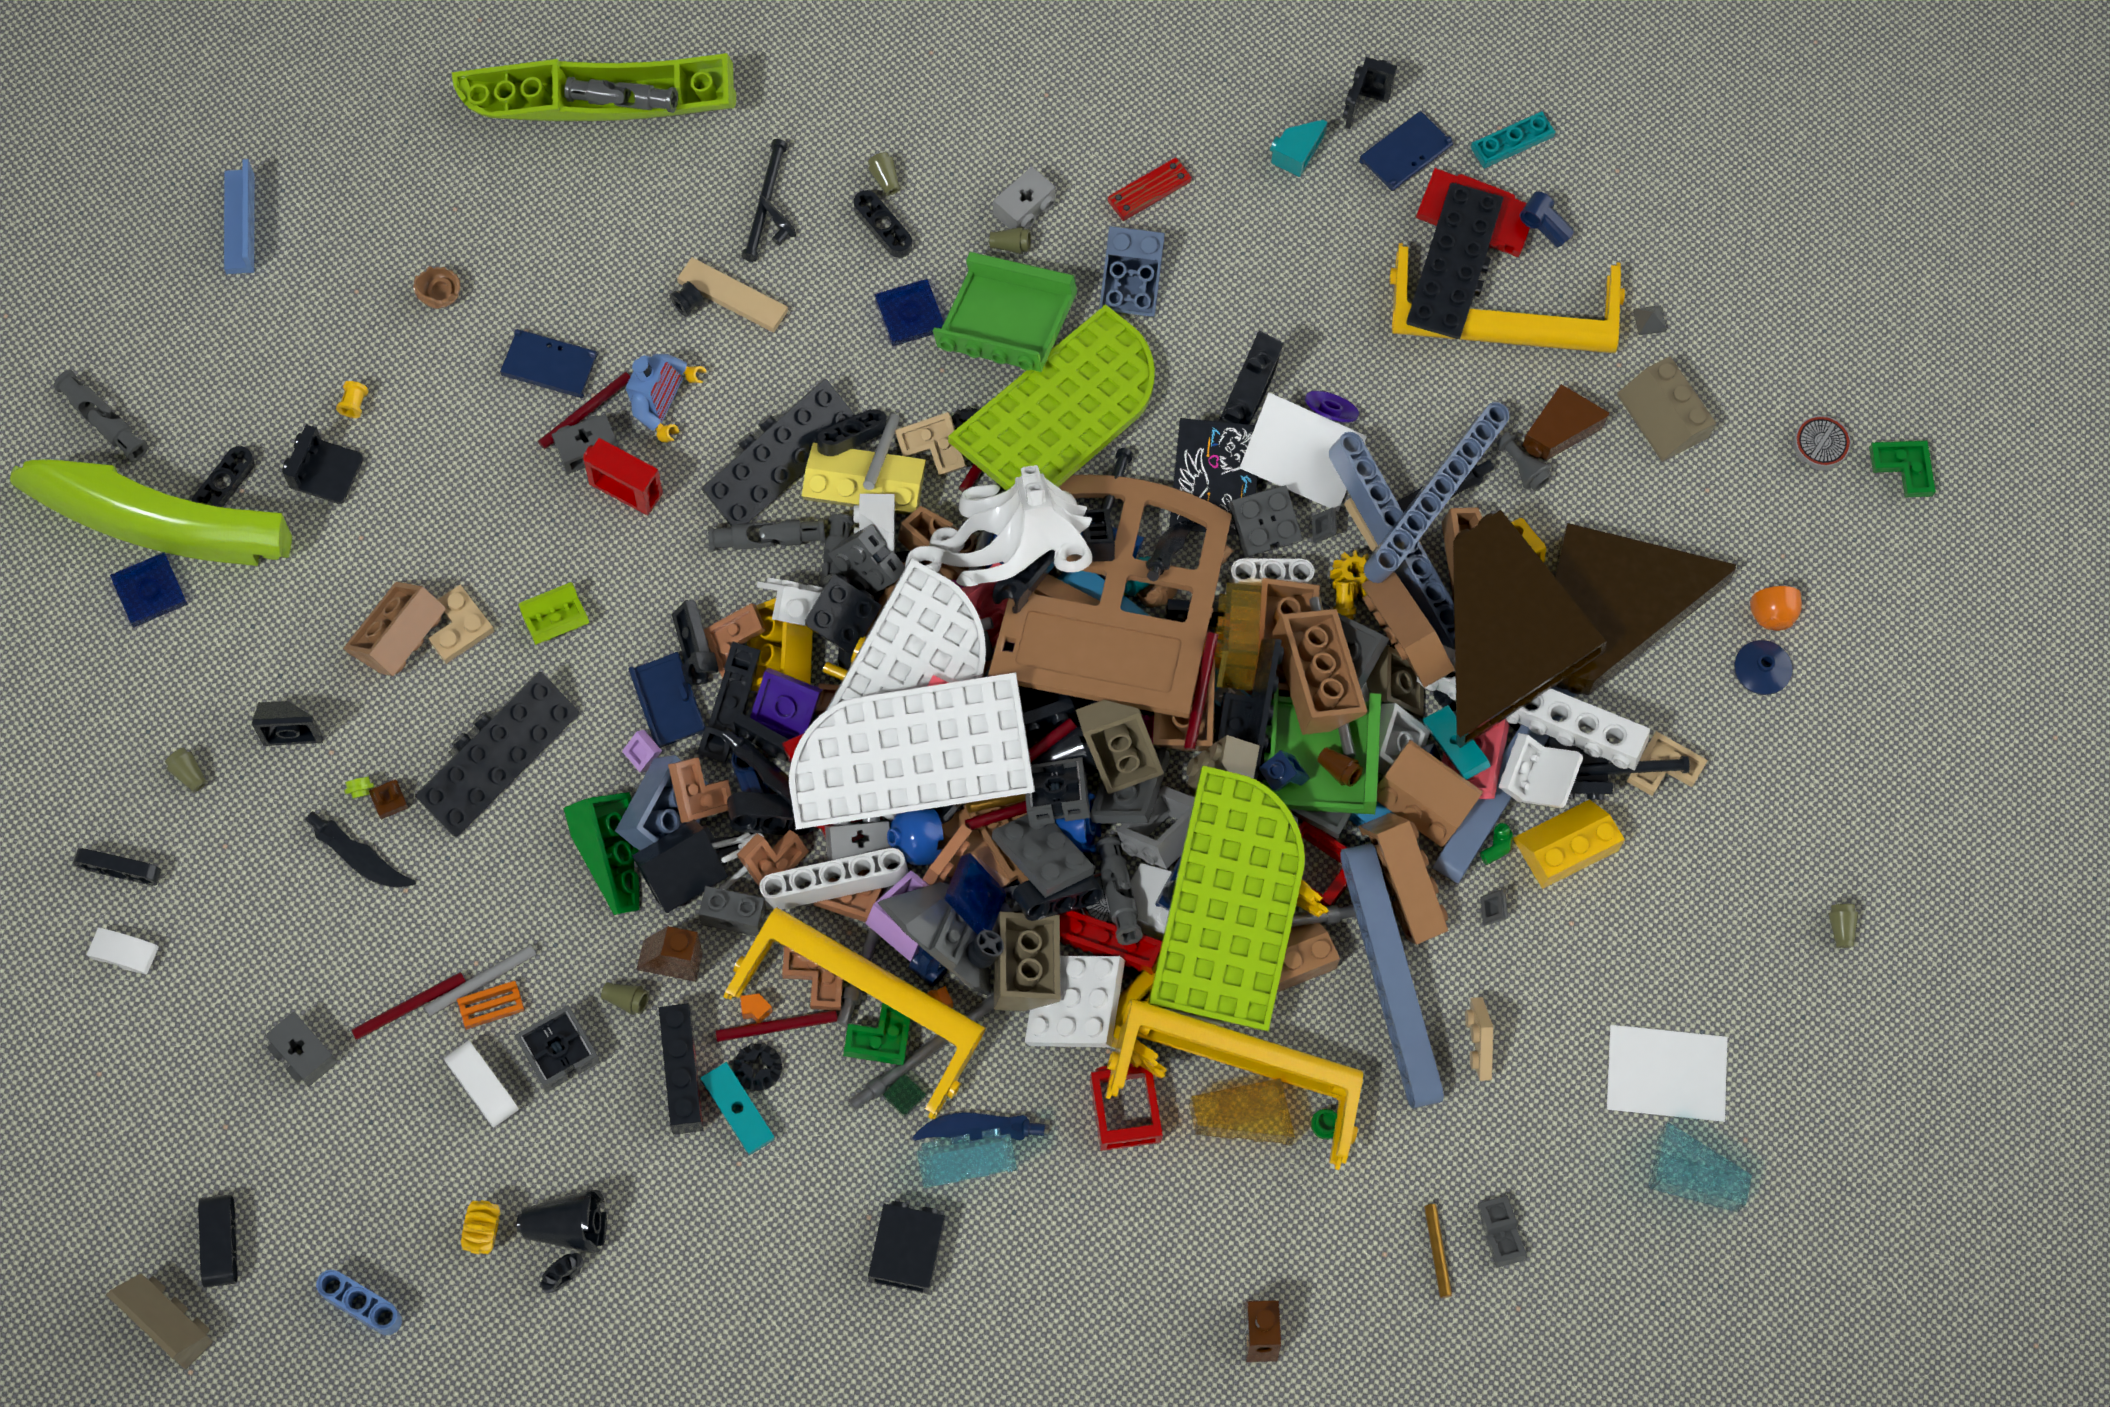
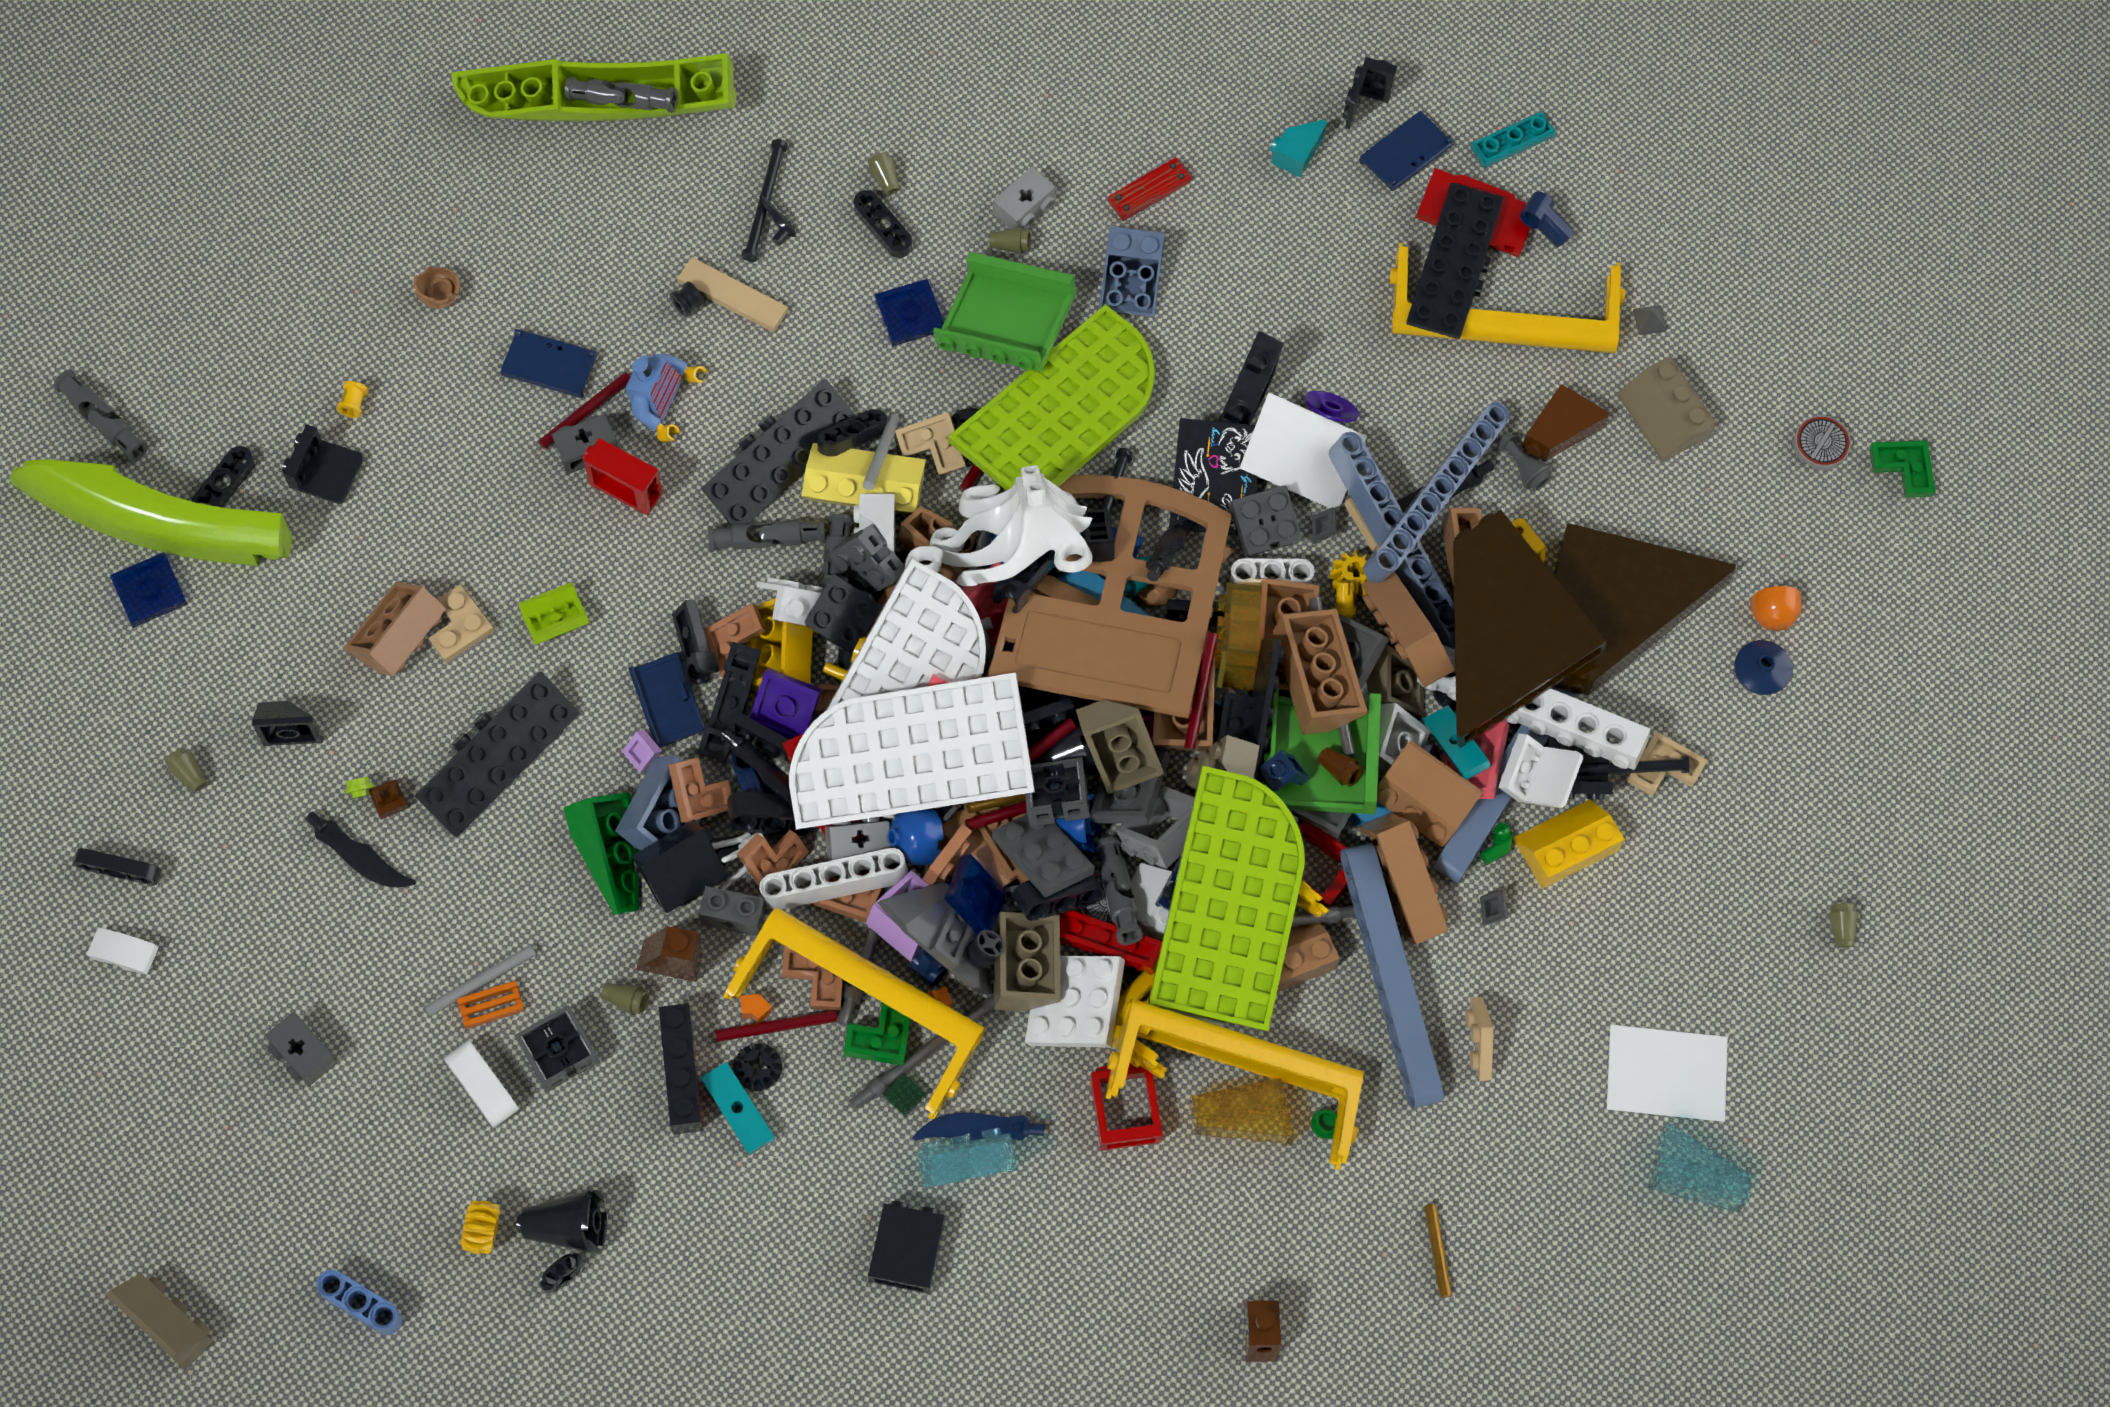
black beam [198,1195,238,1288] -> none
medium blue panel [224,159,255,274] -> none
dark red bar [351,972,466,1040] -> none
dark grey slope [1477,1195,1527,1268] -> none

